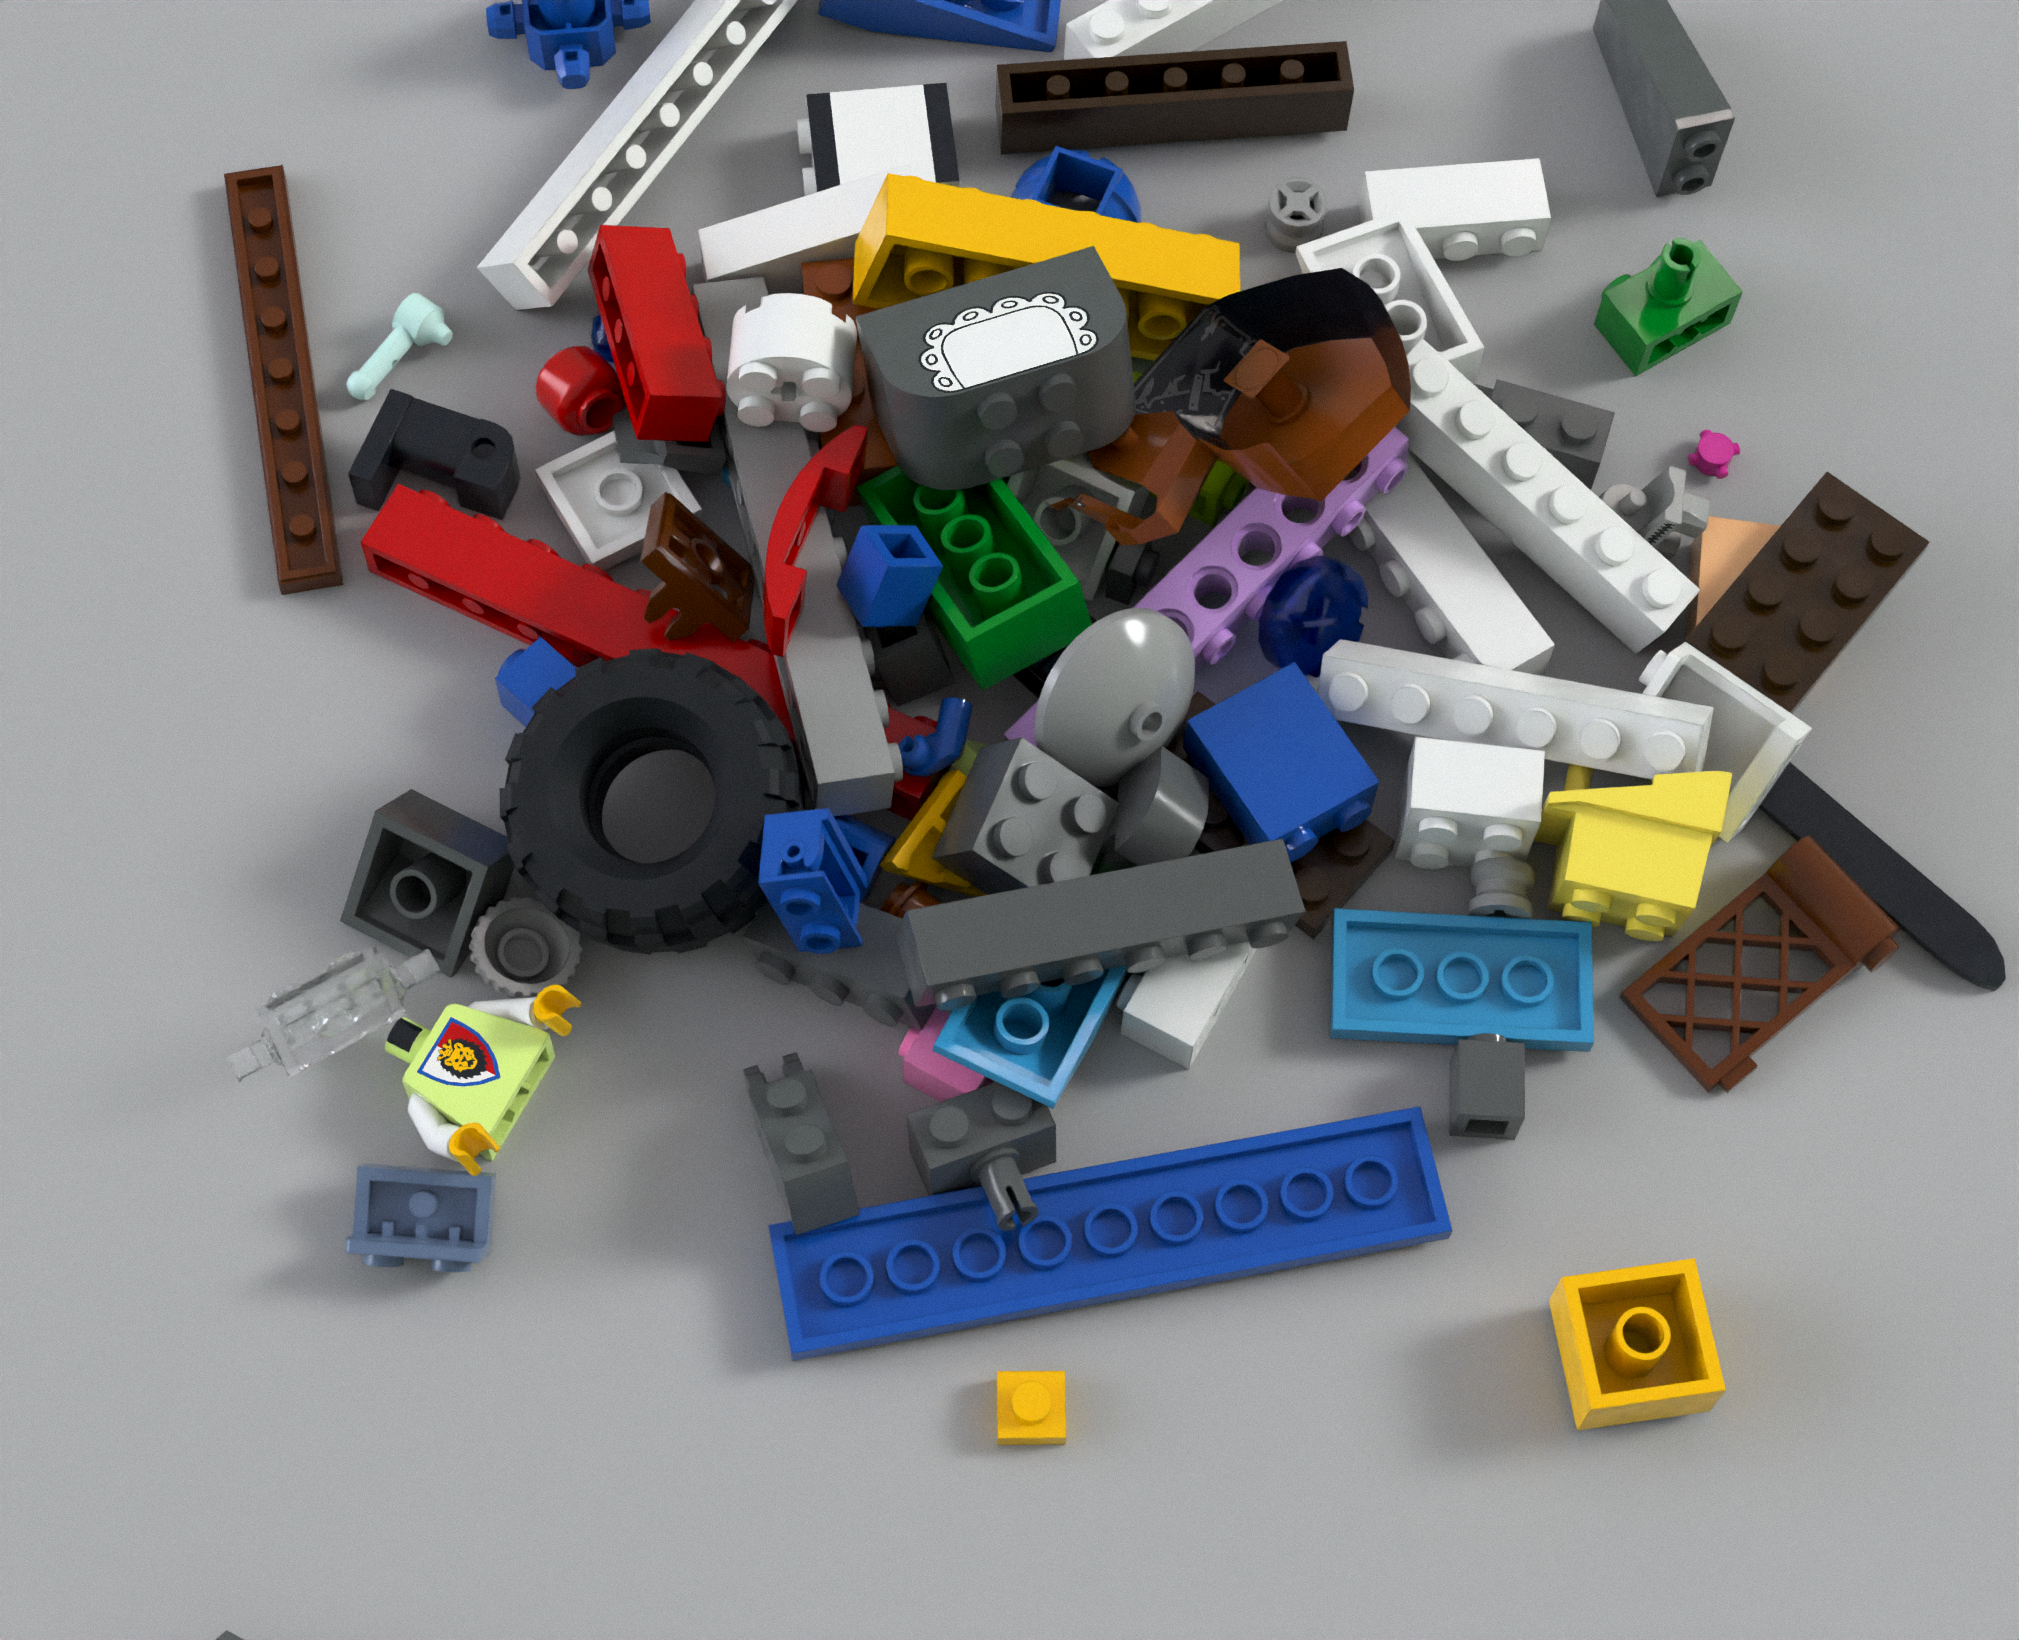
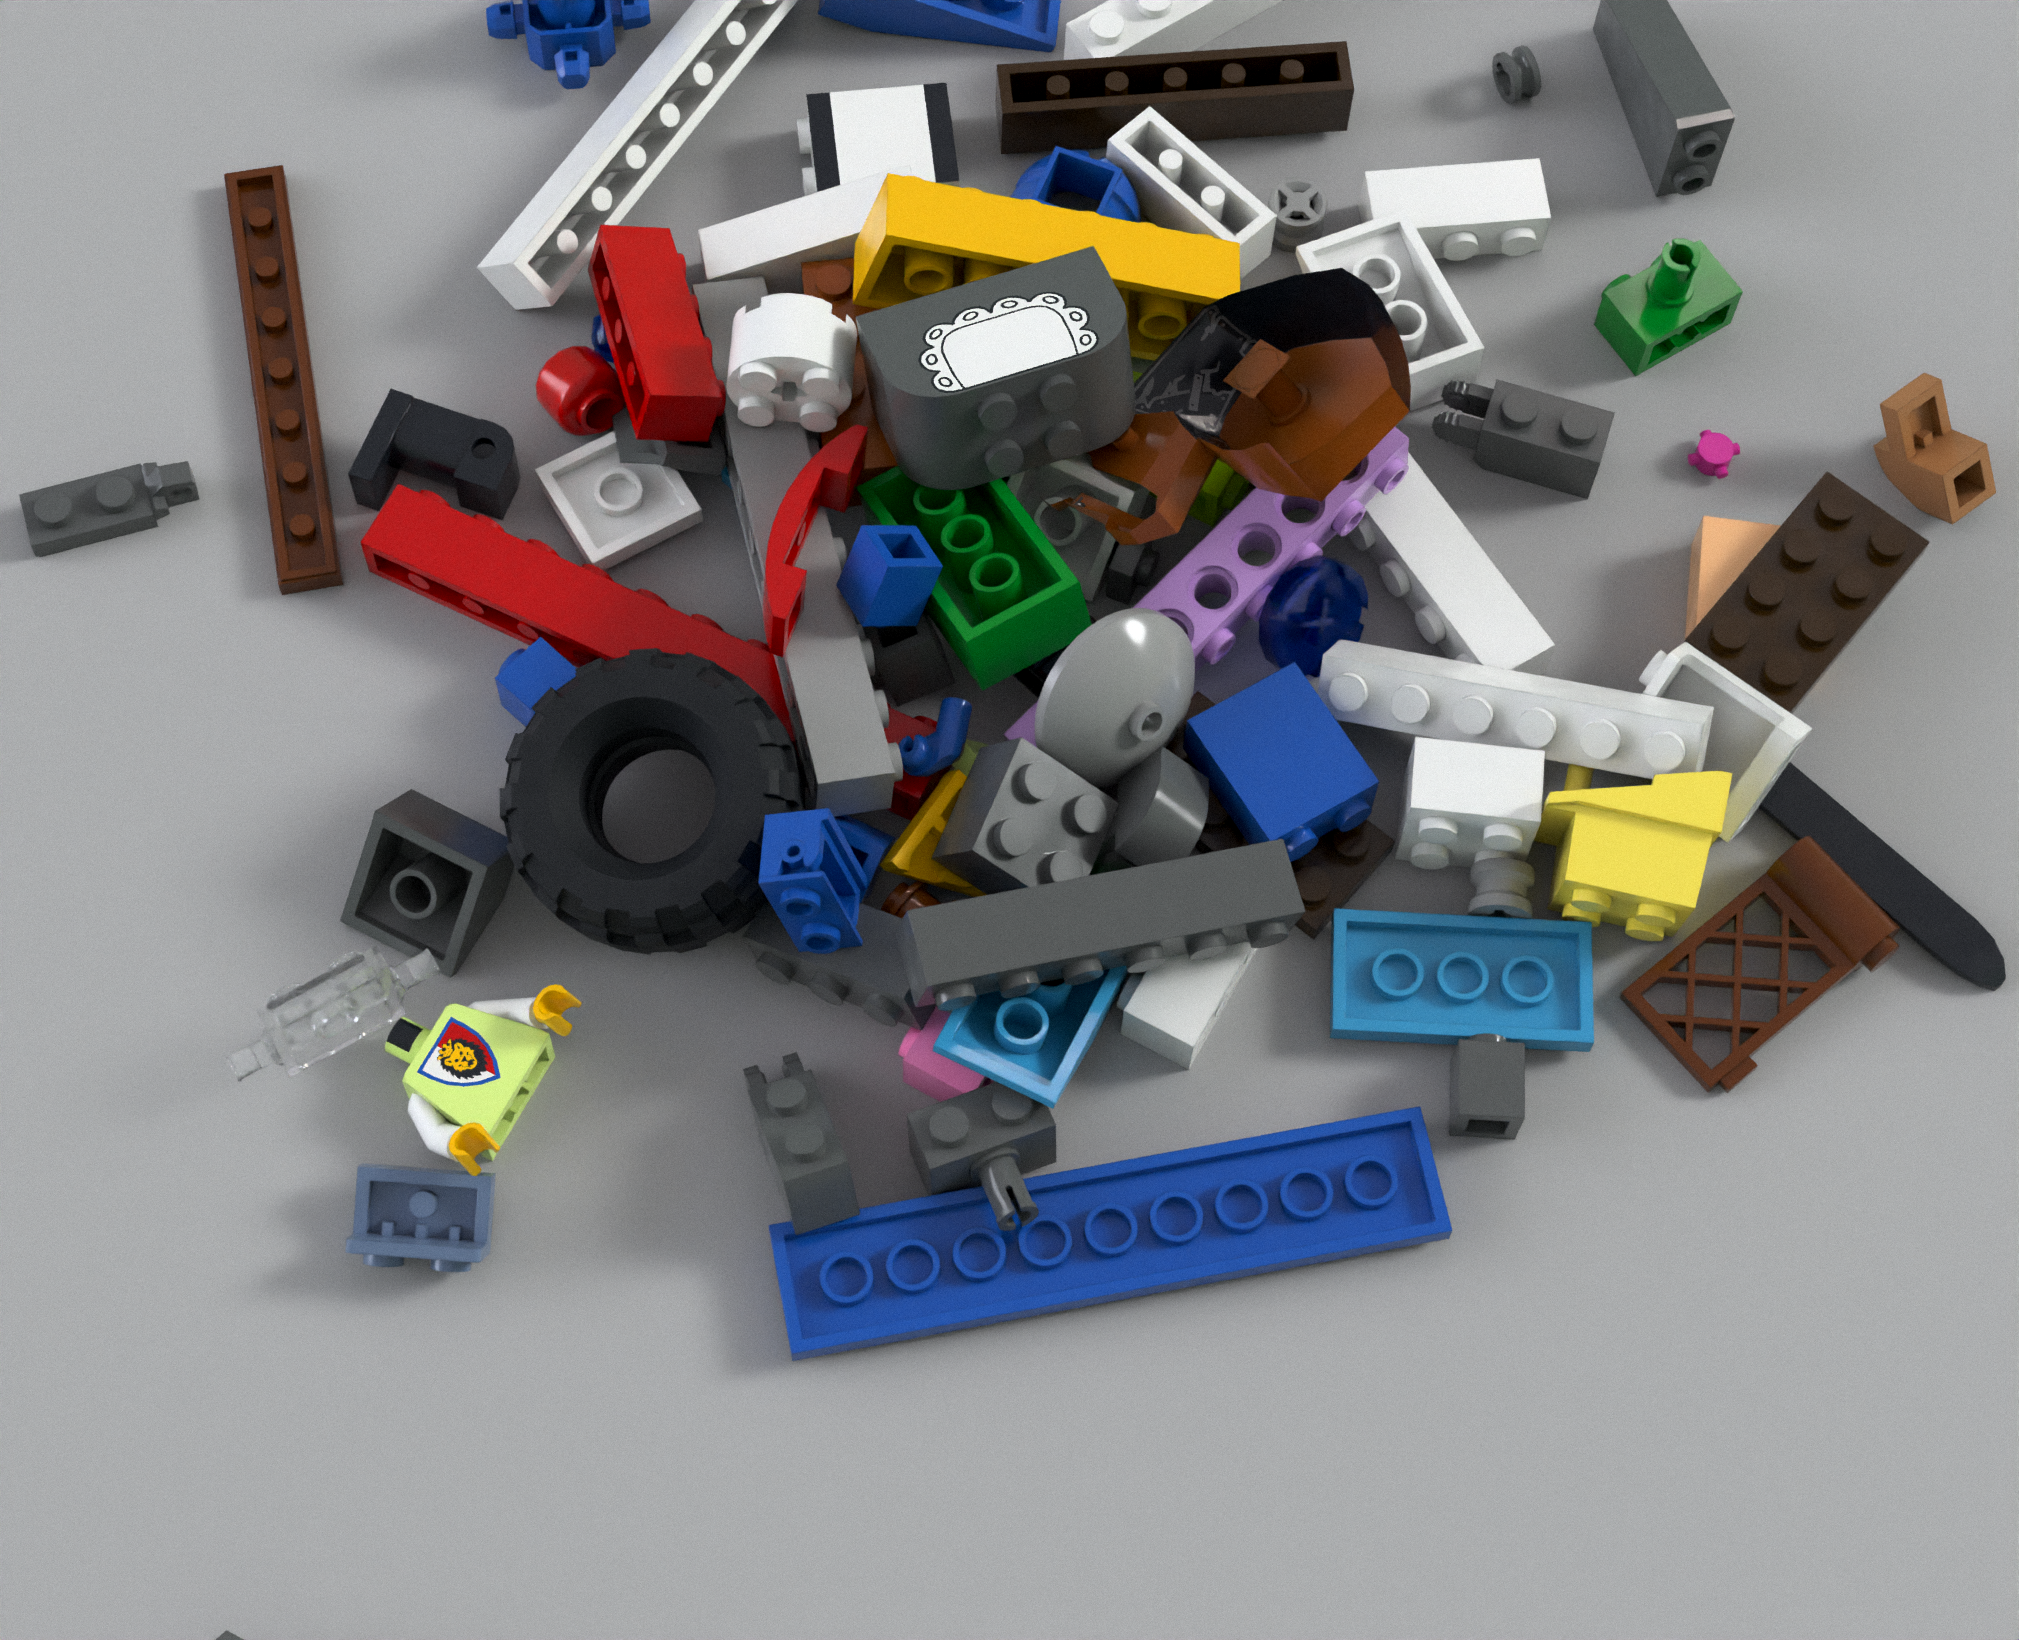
light aqua piece [346,293,453,400] -> none
light grey hat [469,896,583,998] -> none
reddish brown piece [640,492,755,643] -> none
yellow plate [996,1371,1066,1445] -> none
white brick [1395,338,1700,654] -> none
yellow brick [1549,1258,1726,1431] -> none
light grey hips [1599,465,1710,561] -> none
none -> dark grey hinge [19,461,199,557]
none -> white brick [1106,106,1277,280]
none -> dark grey bush [1492,45,1541,104]
none -> medium nougat brick [1873,373,1996,525]

